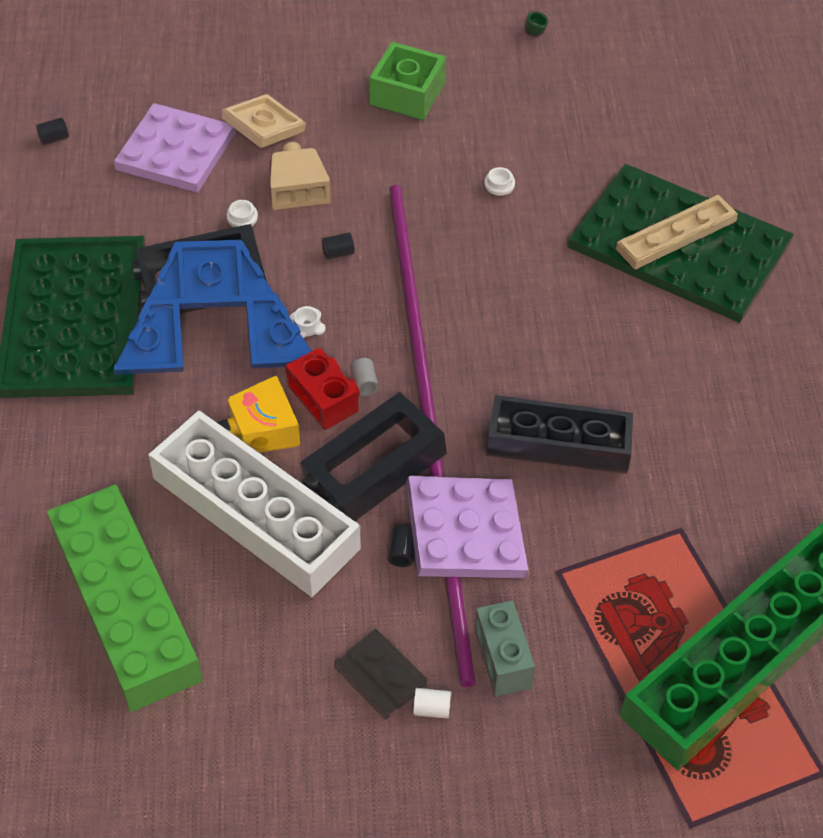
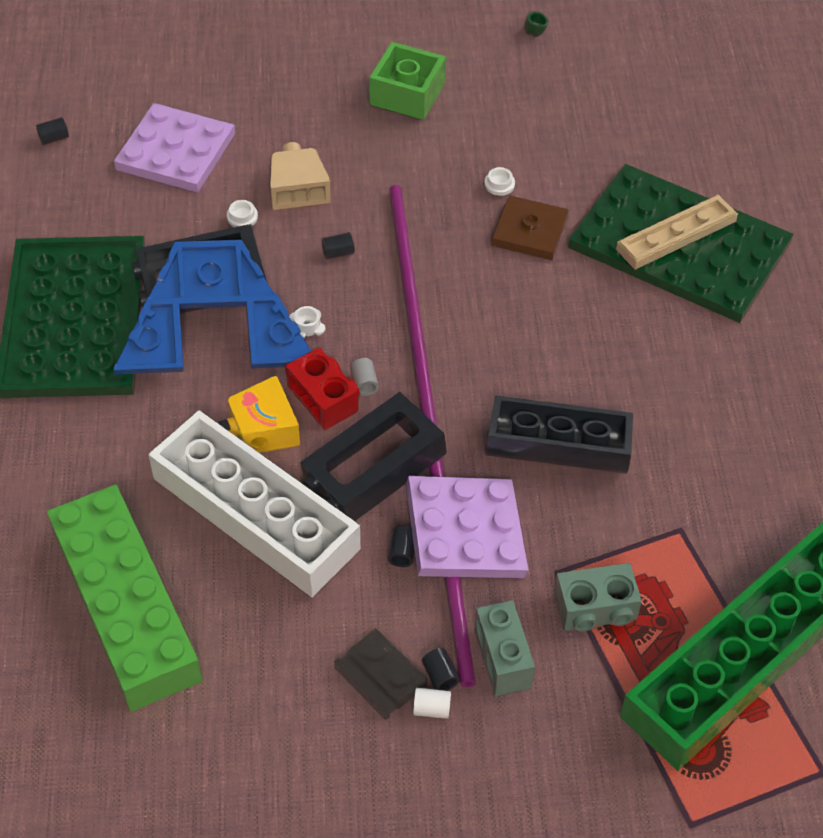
tan tile [221,94,306,148] -> none
none -> black hinge [421,648,460,691]
none -> reddish brown plate [492,195,569,260]
none -> sand green brick [554,563,642,631]

